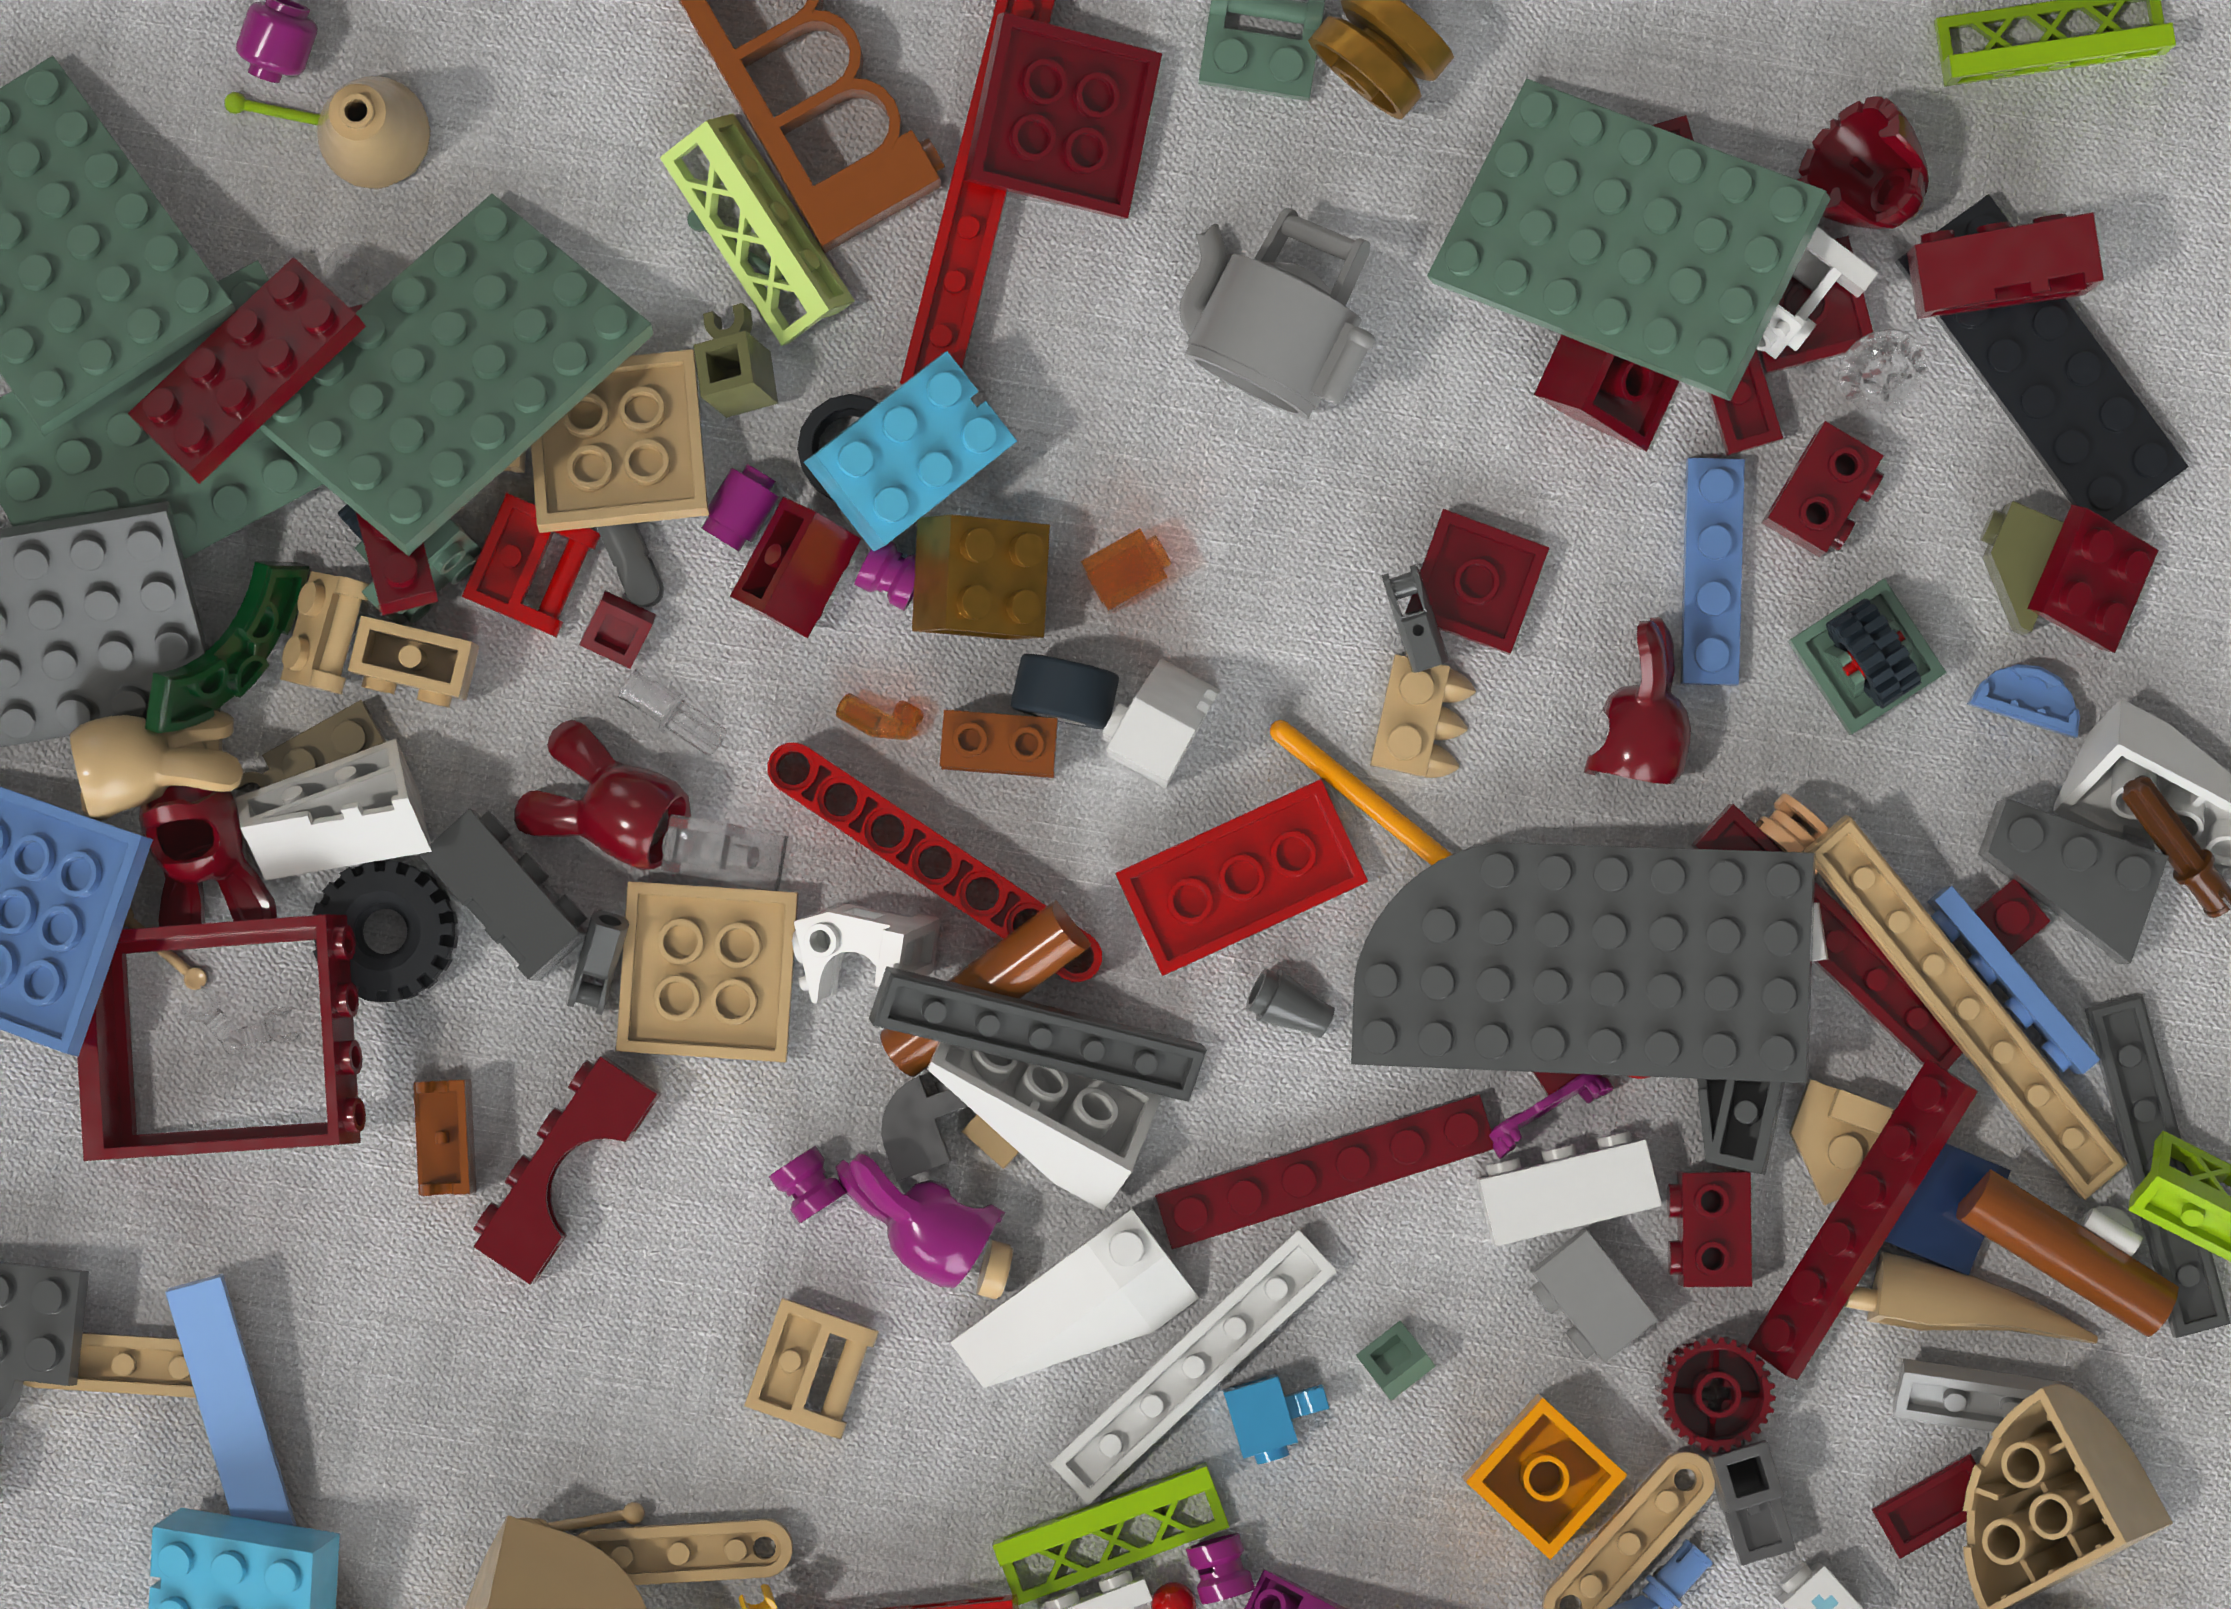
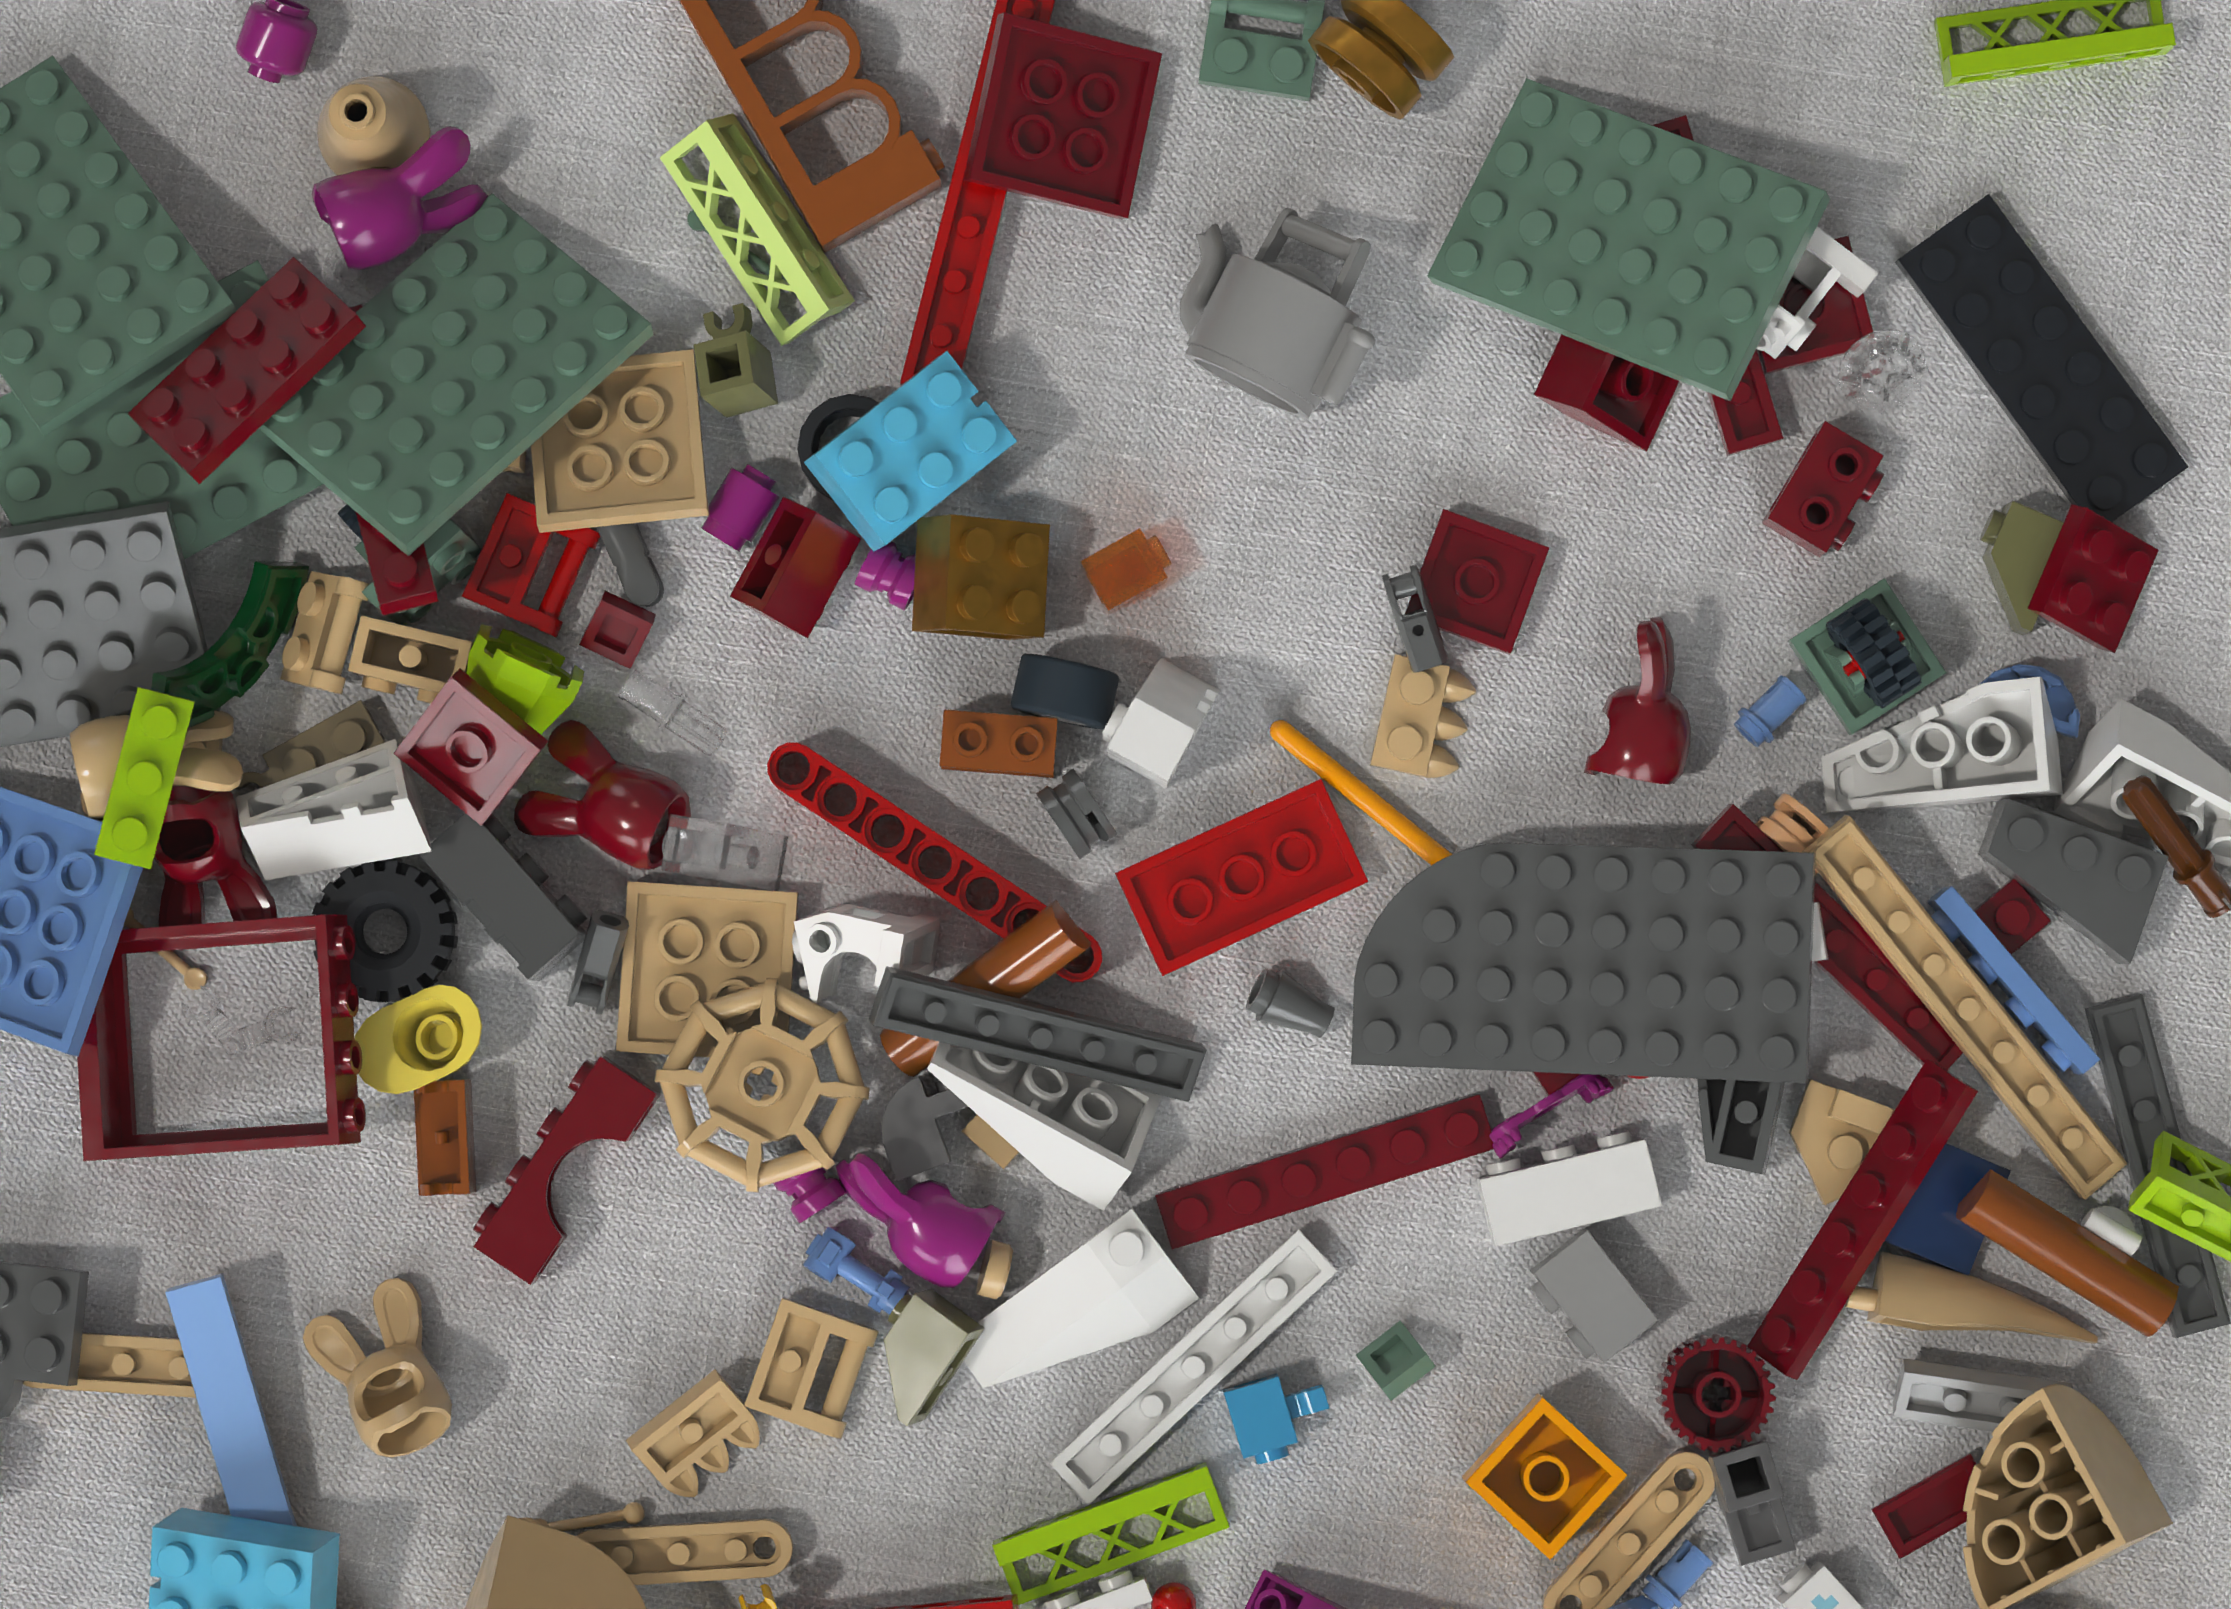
lime hinge [224,92,320,126] -> none
clear orange arm [836,693,924,741] -> none
magenta wheel [1186,1533,1255,1604] -> none
dark red brick [1667,1171,1752,1287] -> none
medium blue plate [1680,458,1745,686] -> none
dark red hair [1797,96,1929,229] -> none
dark red wedge [1907,212,2104,319] -> none
none -> lime plate [94,687,194,869]
none -> tan piece [303,1278,452,1458]
none -> magenta piece [312,126,488,270]
none -> light yellow piece [355,985,482,1094]
none -> plate [393,668,549,826]
none -> lime cone [467,624,584,734]
none -> tan plate [626,1369,760,1497]
none -> tan plate [655,978,870,1192]
none -> medium blue bar [803,1227,910,1315]
none -> slope [883,1288,985,1426]
none -> dark grey wheel [1036,769,1117,859]
none -> medium blue pin [1734,675,1807,747]
none -> white wedge [1821,677,2063,813]

